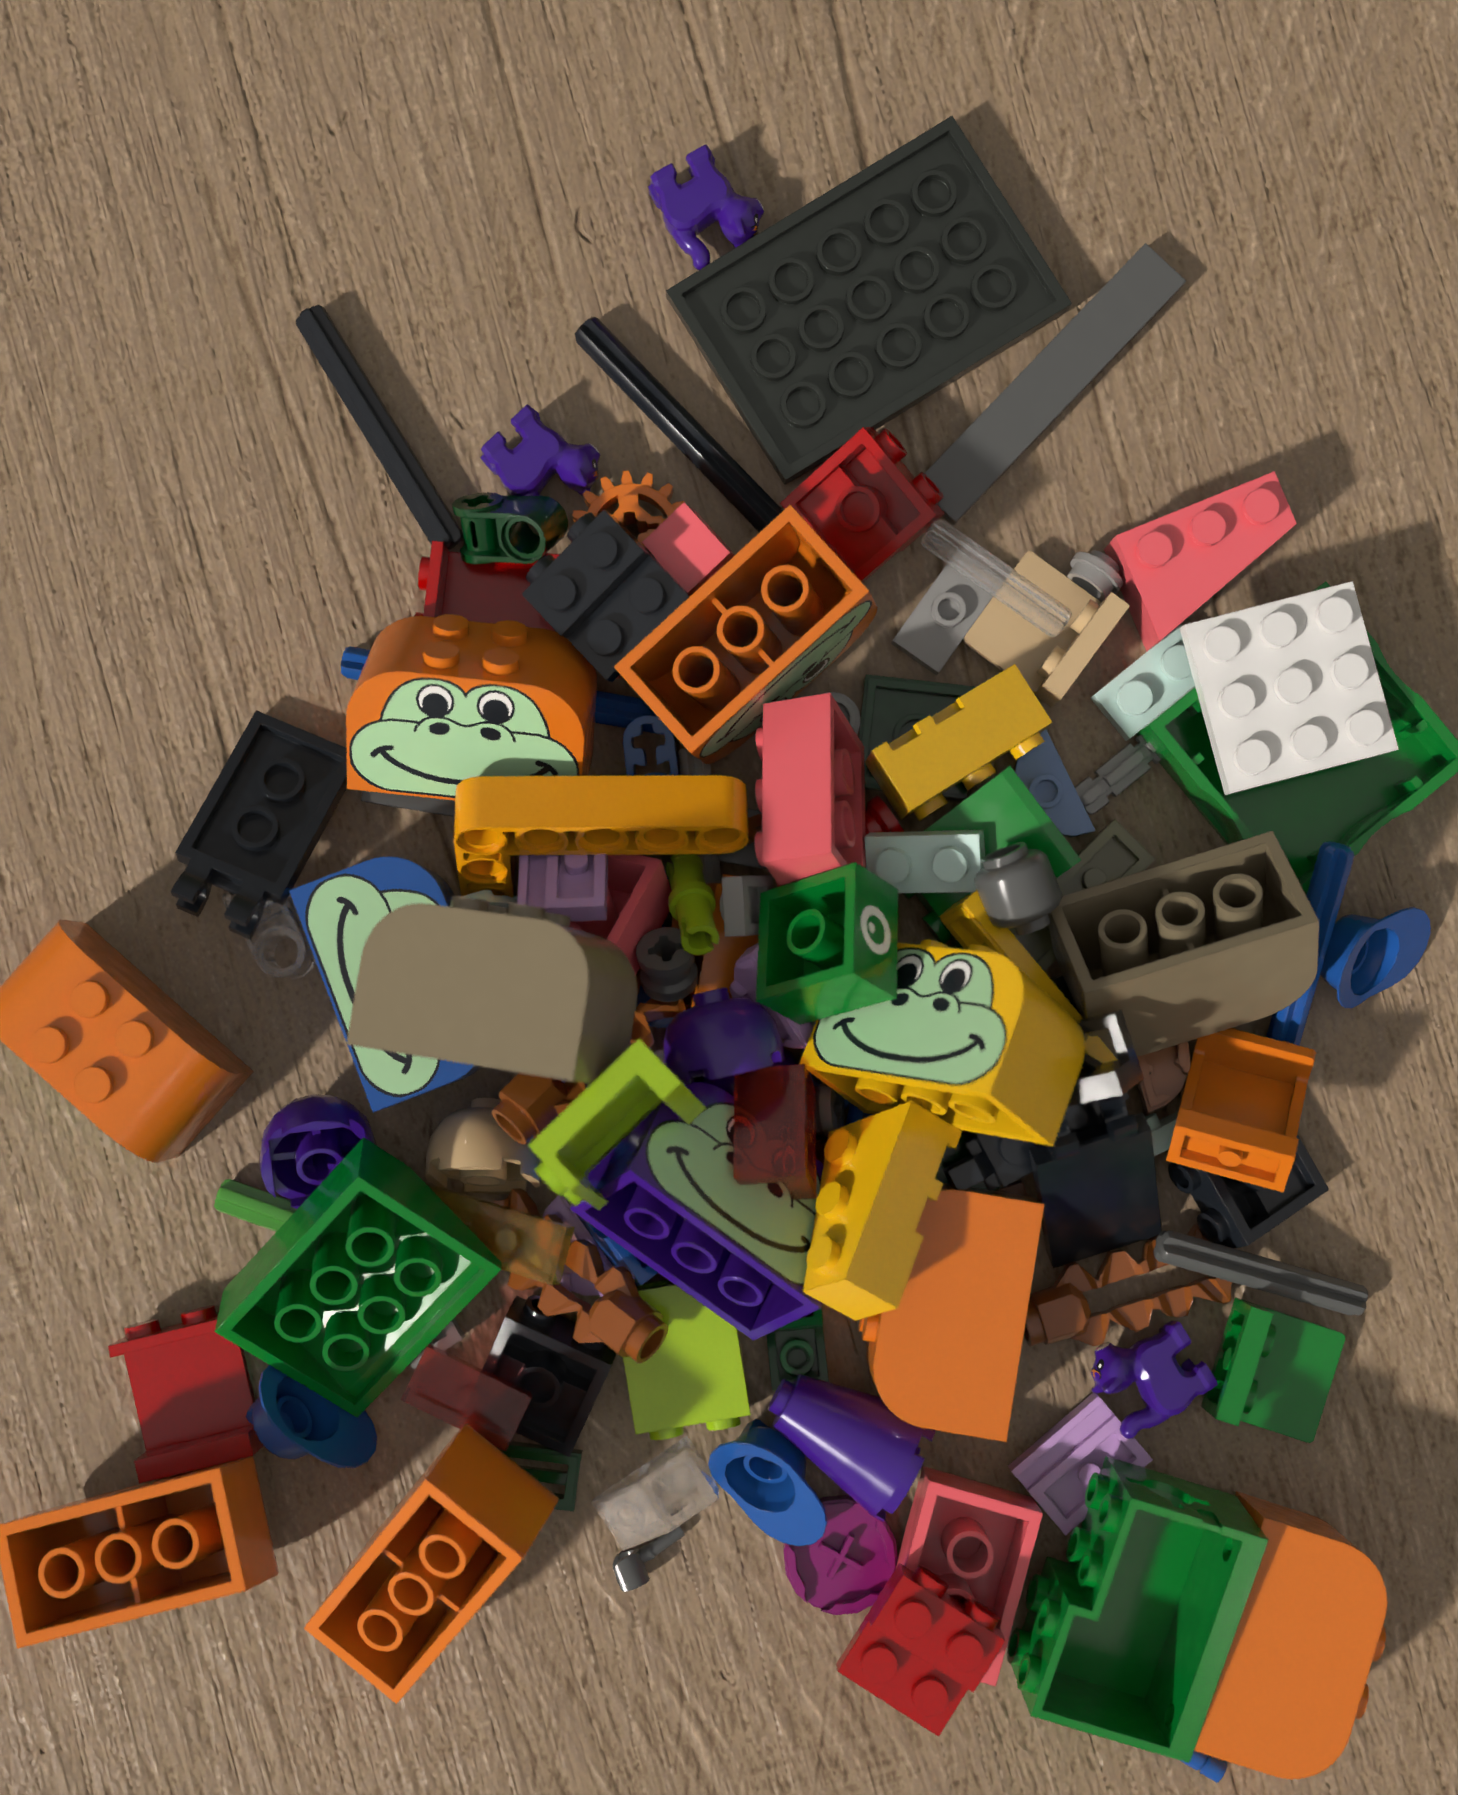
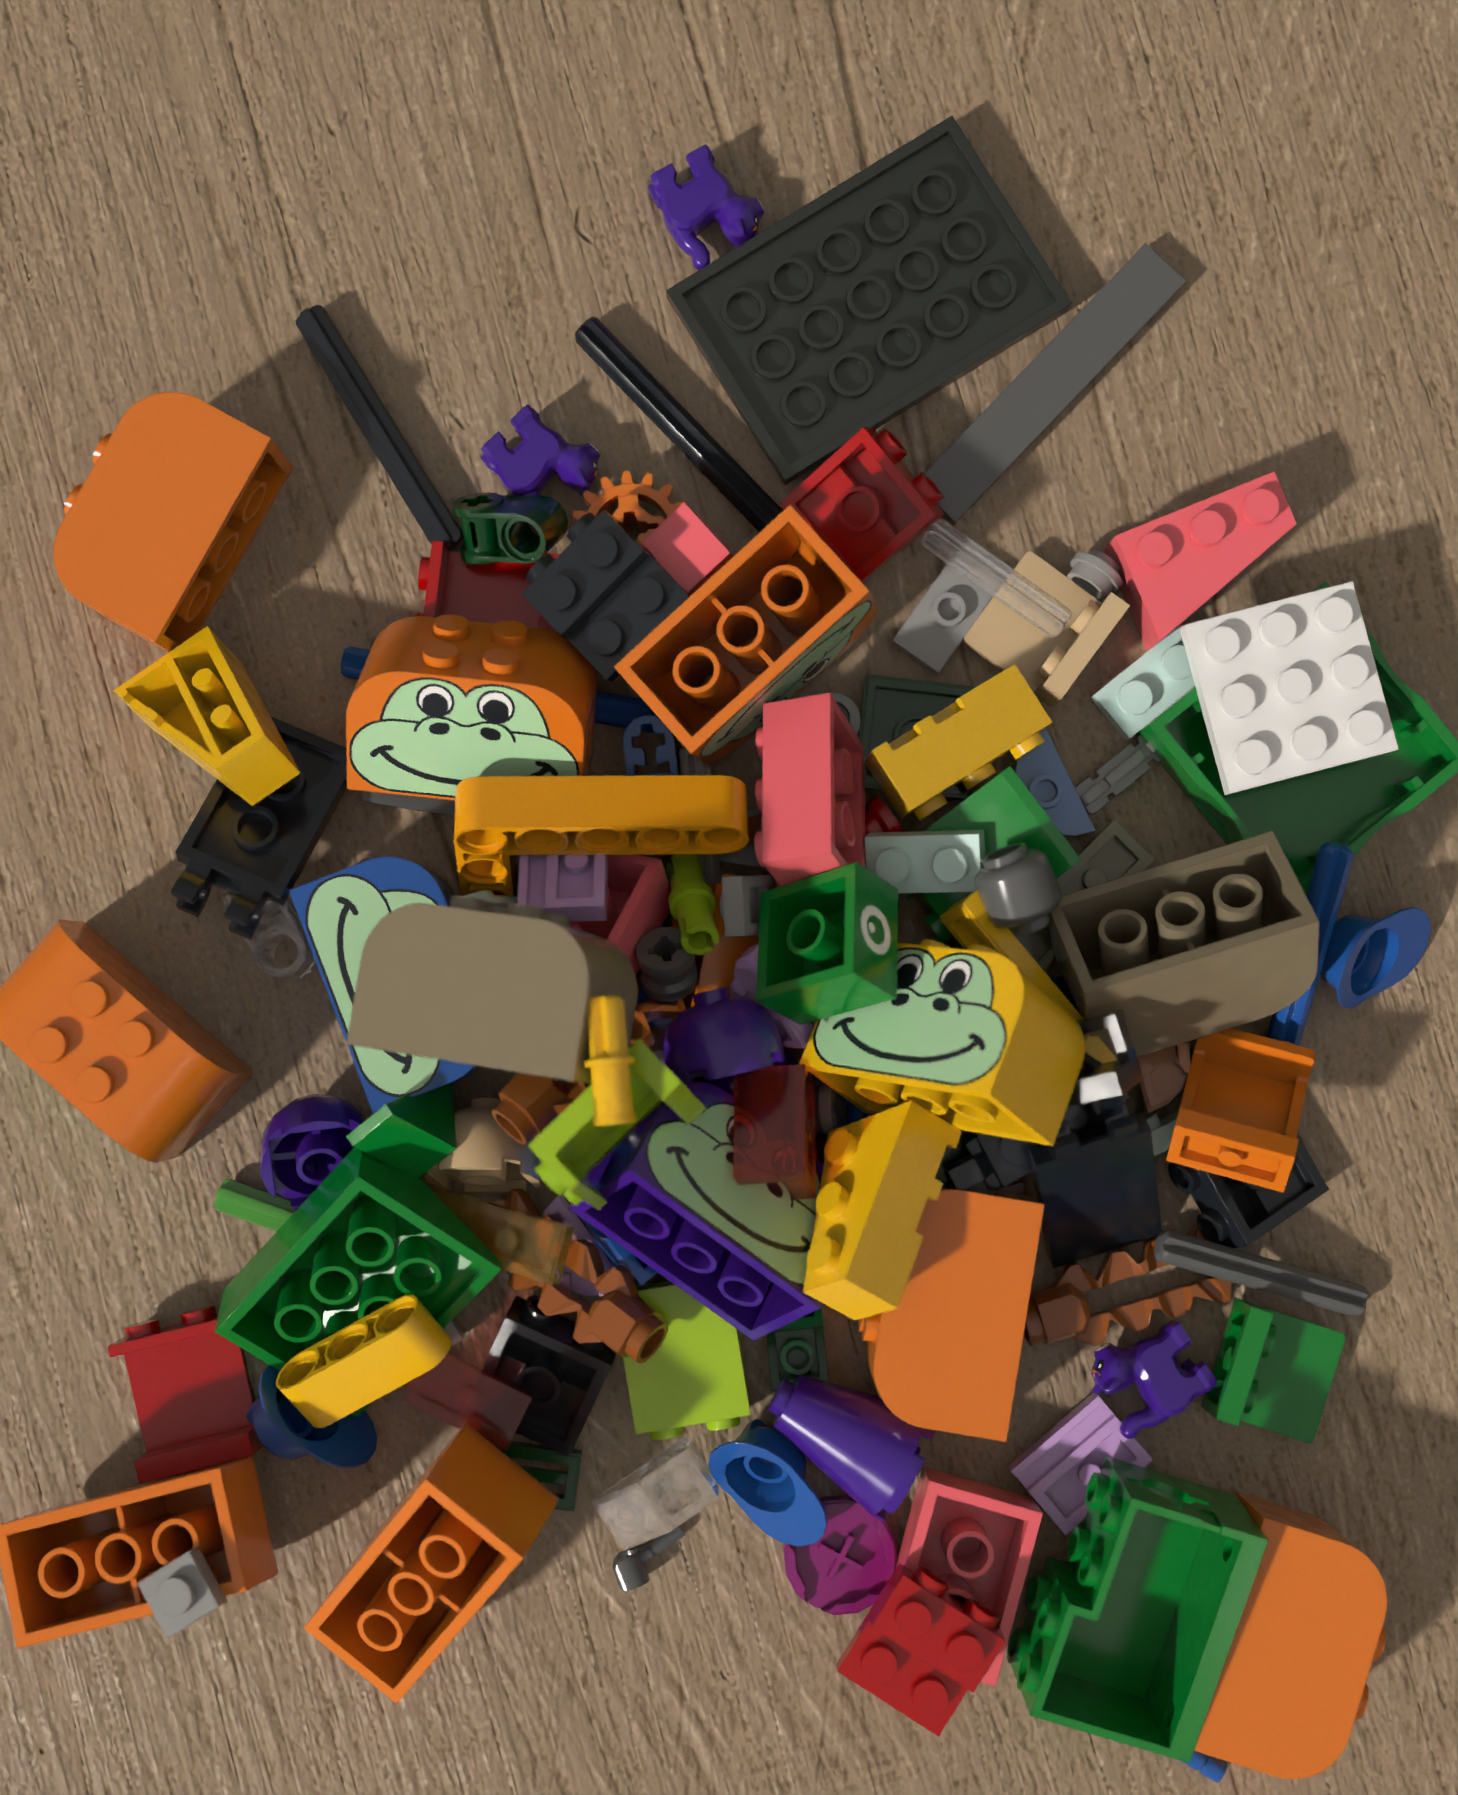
none -> orange brick [53,392,294,652]
none -> yellow wedge [113,626,300,806]
none -> light grey plate [137,1547,228,1639]
none -> yellow beam [276,1295,452,1428]
none -> green slope [346,1084,457,1179]
none -> yellow axle [584,995,636,1126]

